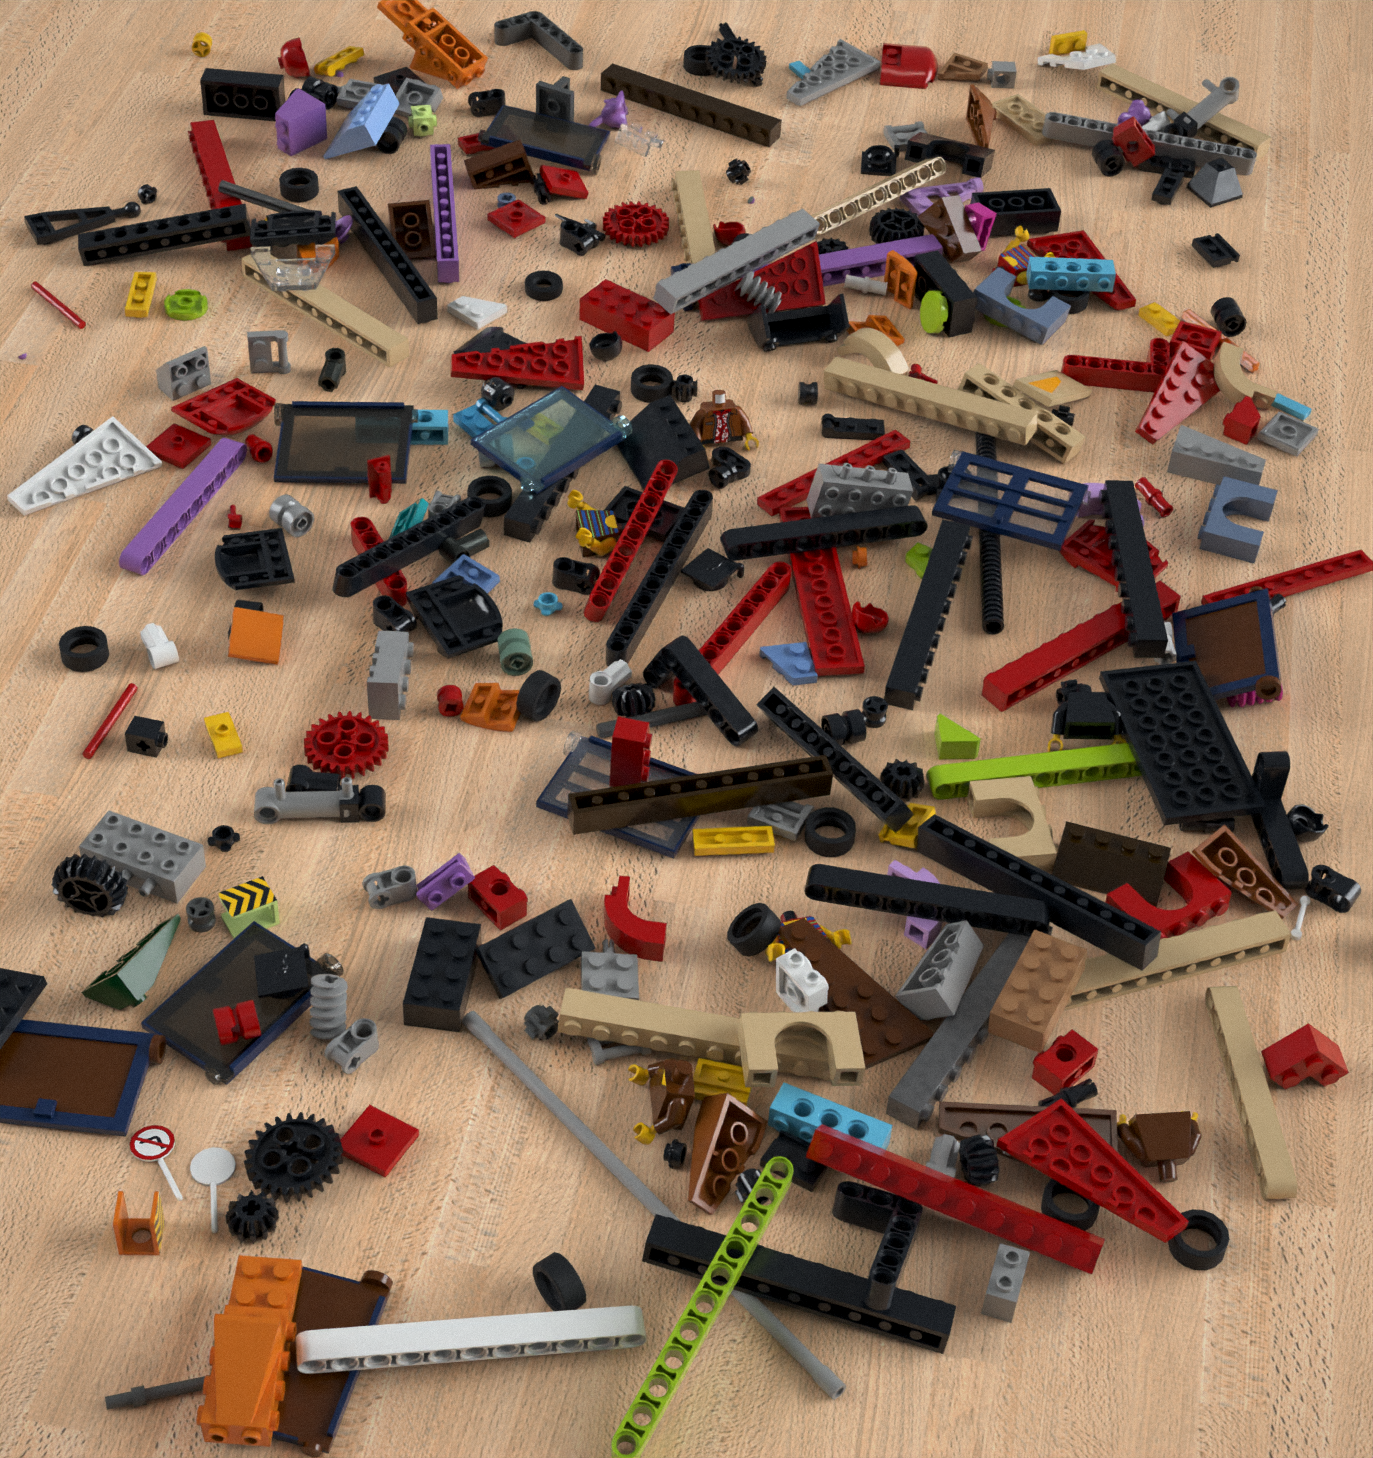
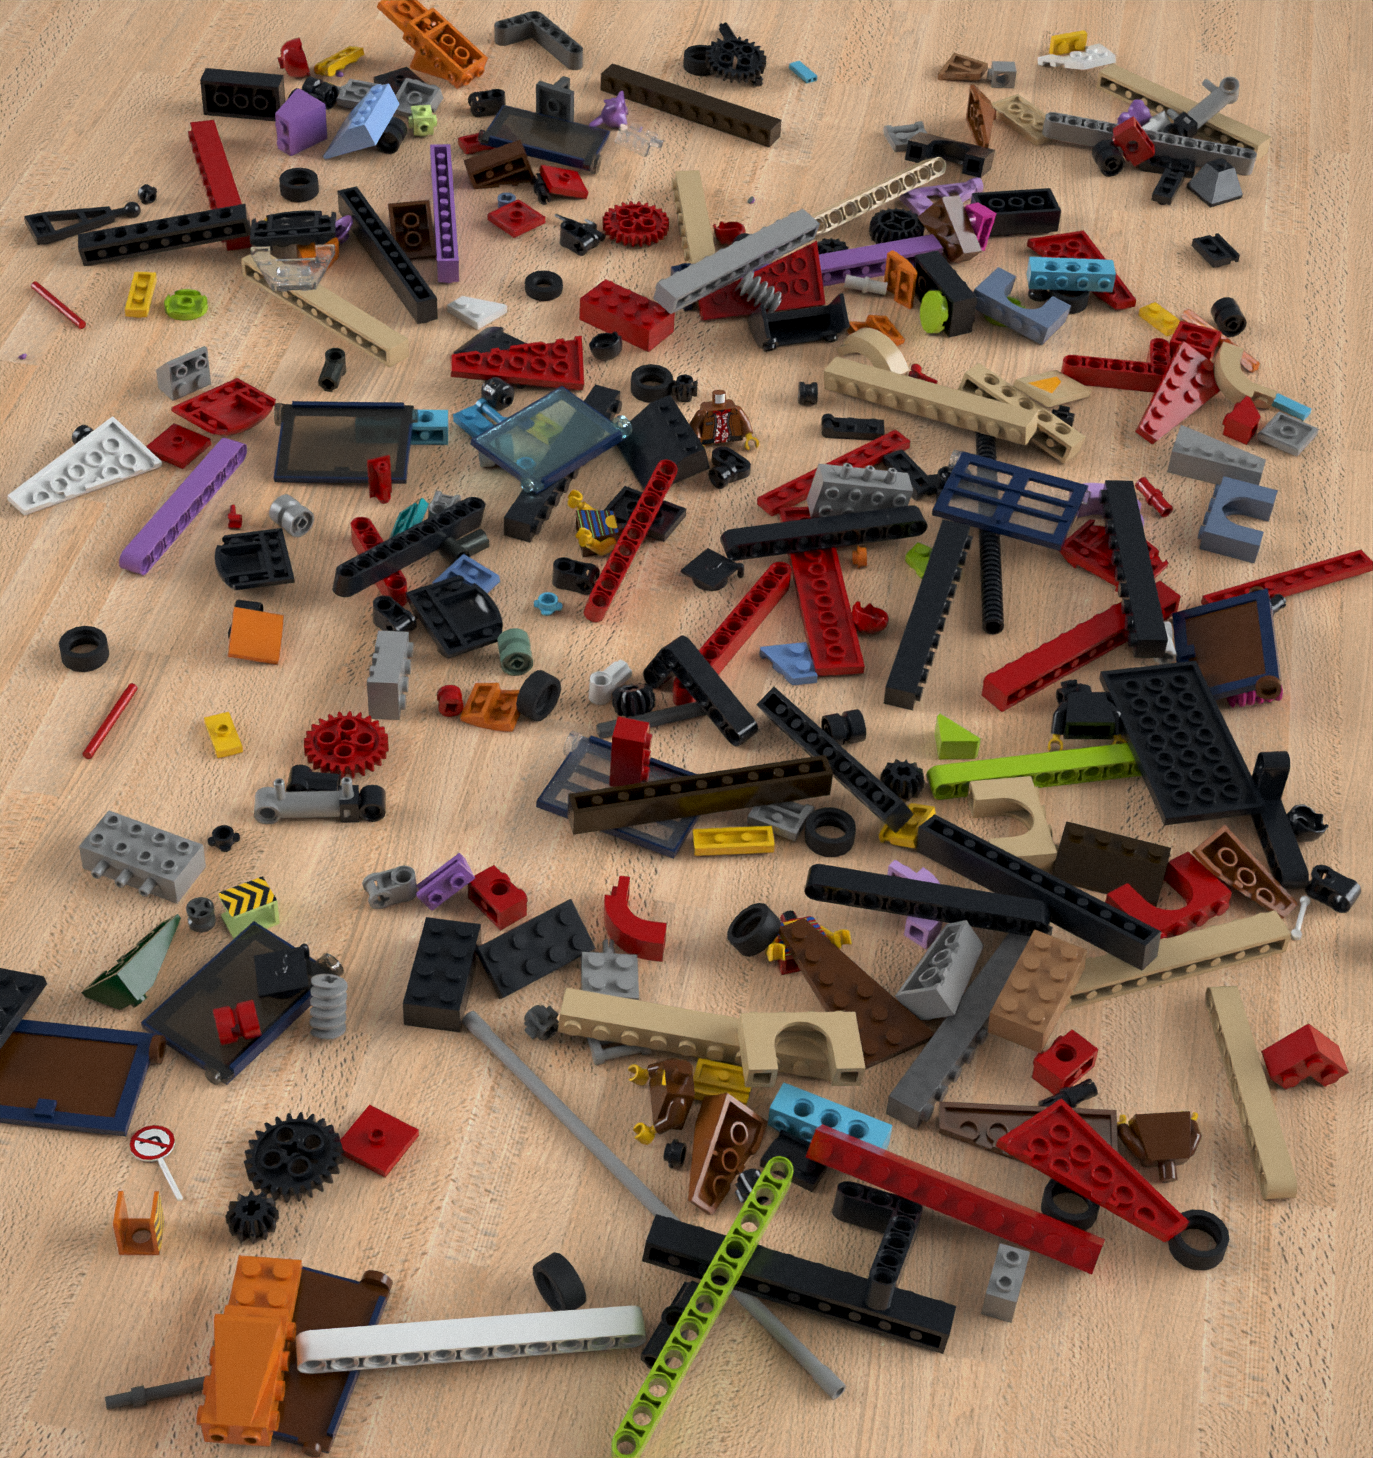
black gear [51,853,128,918] -> none
black brick [125,716,168,758] -> none
white piece [140,623,179,669] -> none
white piece [190,1147,236,1233] -> none
yellow wheel [191,32,212,57] -> none
dark grey axle [218,180,309,213] -> none
red cone [245,434,273,463] -> none
light grey plate [247,330,291,374] -> none
light grey piece [324,1018,379,1074] -> none
black tyre [467,476,512,517] -> none
black beam [606,490,713,667] -> none
black gear [726,159,751,185] -> none
white plate [776,948,829,1012] -> none
light grey wing [786,39,881,106] -> none
black hat [861,145,900,176] -> none
black wheel [862,696,888,728] -> none
red slope [880,43,938,89] -> none
light grey piece [926,1134,960,1178] -> none
black gear [959,1135,1000,1187] -> none
torso [992,226,1056,287] -> none
black pin [1179,817,1235,833] -> none
none -> black piece [641,1281,705,1369]

